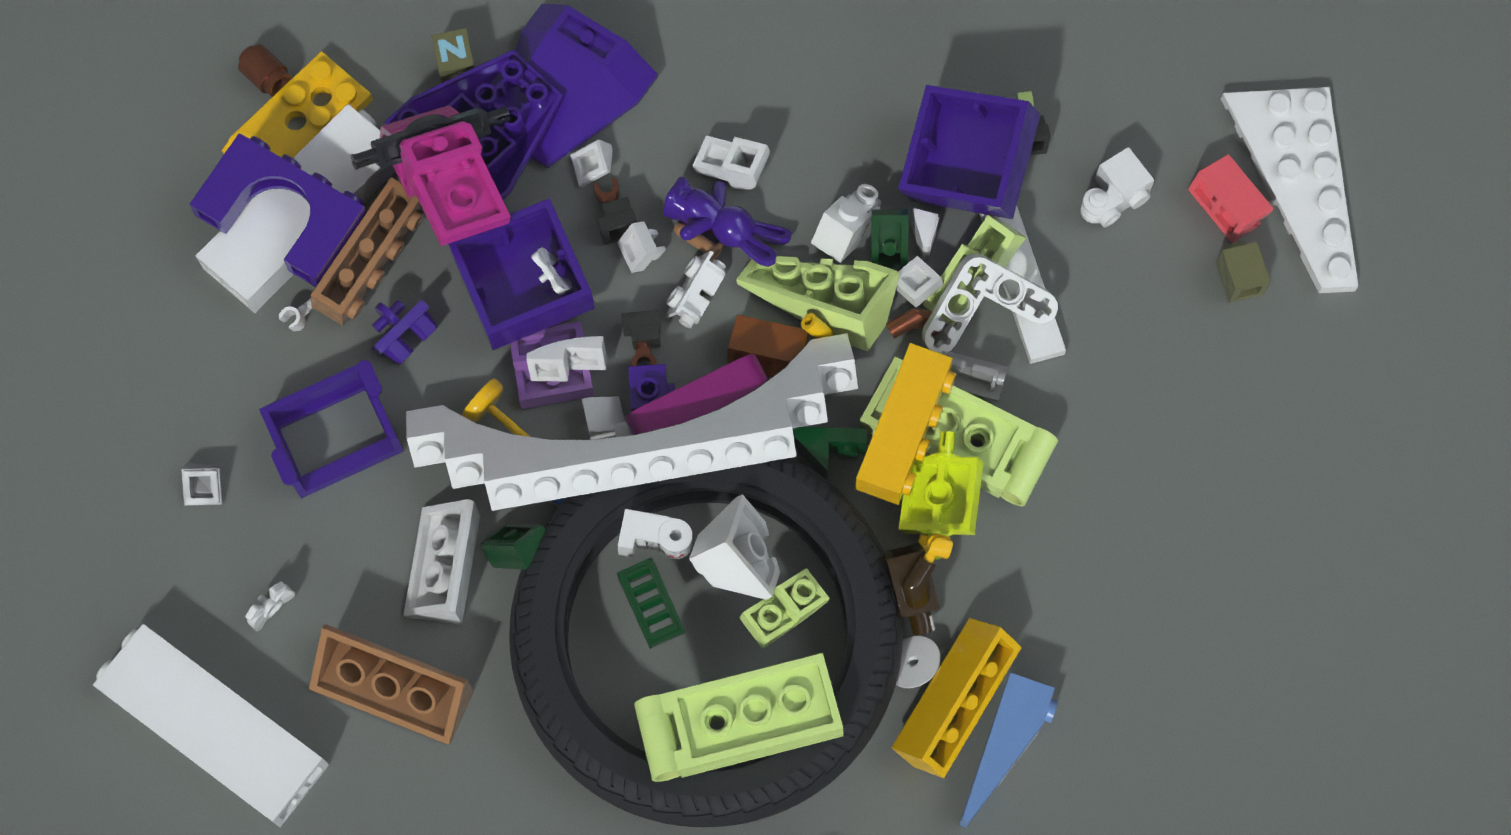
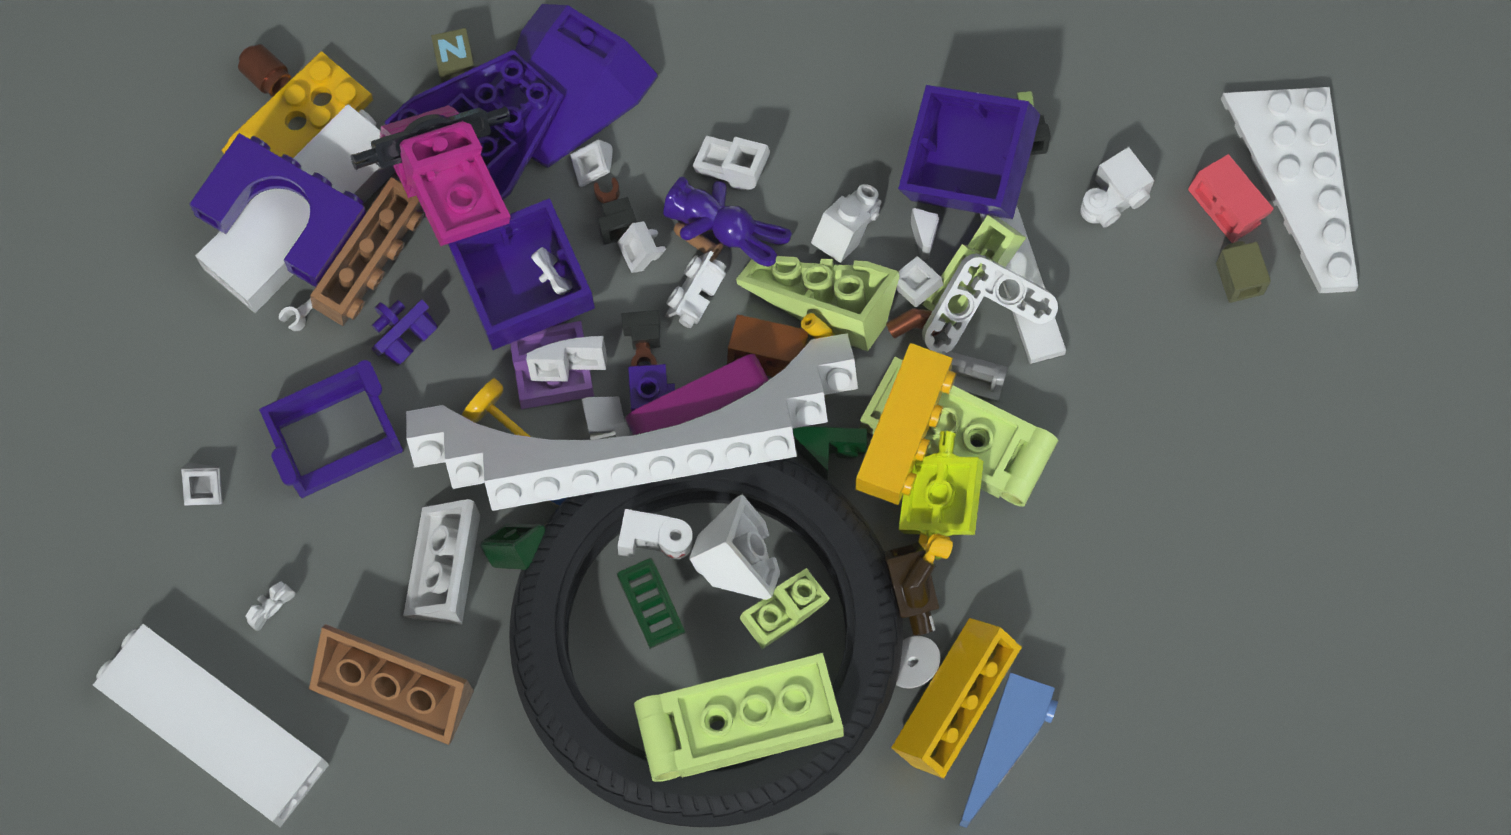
dark green slope [870,209,909,271] -> none

